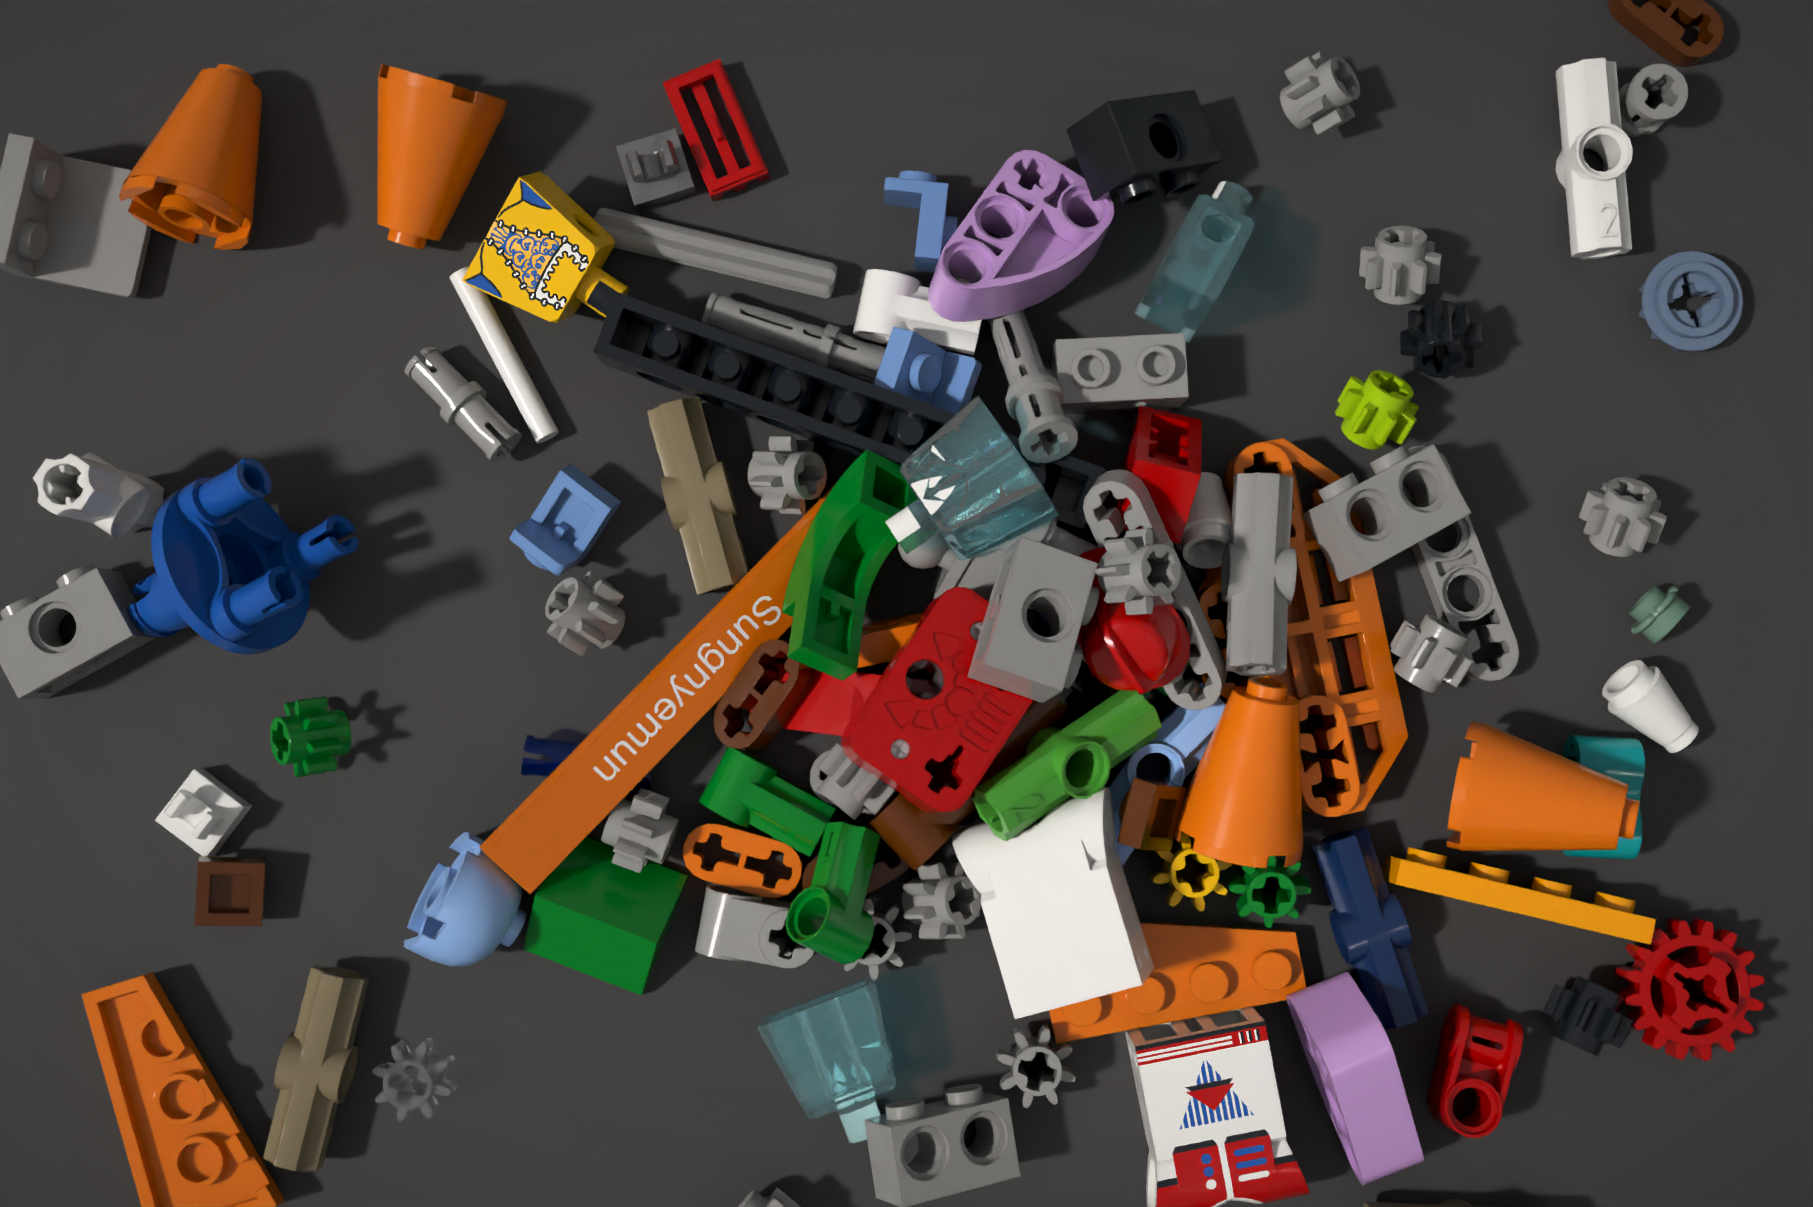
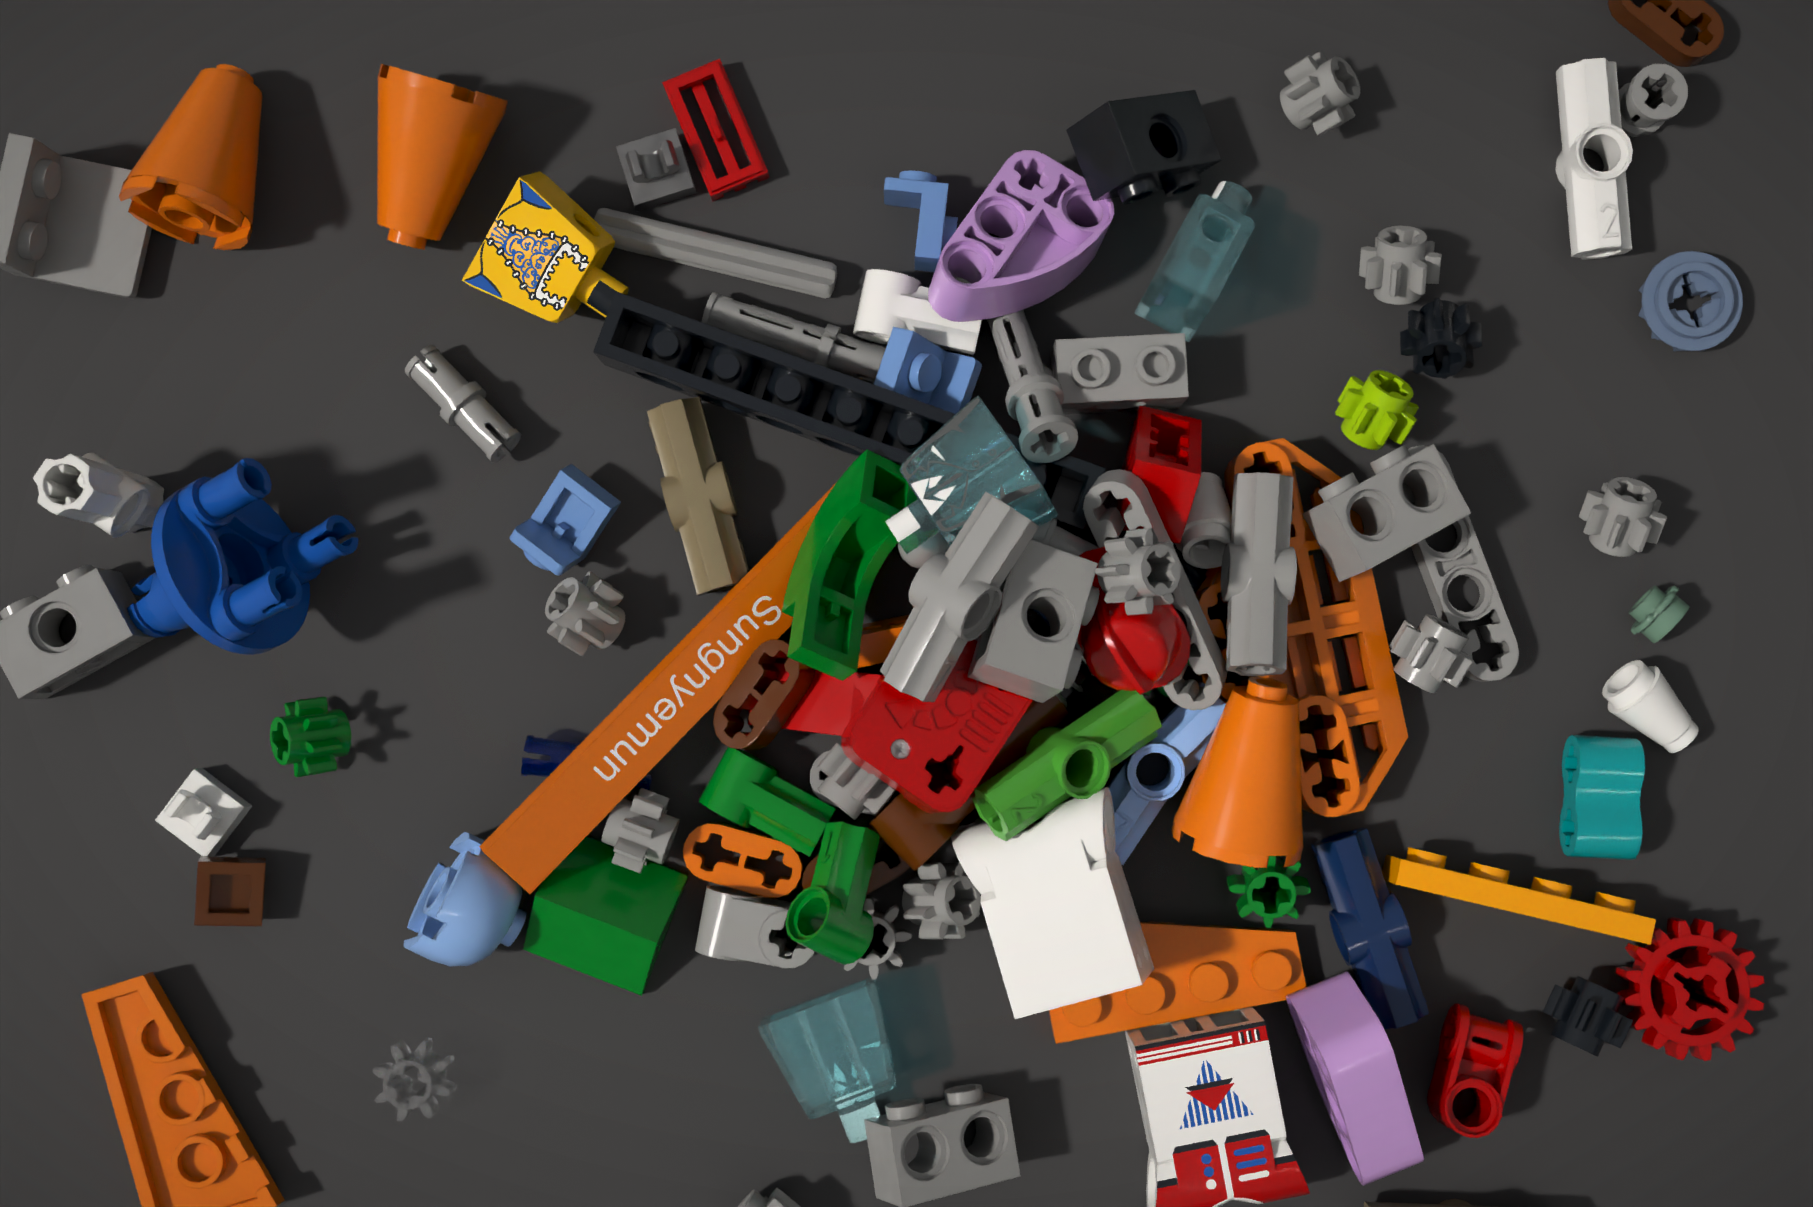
dark tan piece [263,965,370,1171] -> none
white bar [449,267,559,444] -> none
light grey gear [748,435,827,515] -> none
light grey gear [996,1024,1076,1108] -> none
reddish brown plate [1117,778,1187,851] -> none
yellow gear [1149,833,1232,912] -> none
orange cone [1447,721,1640,851] -> none
none -> light grey piece [880,492,1039,702]

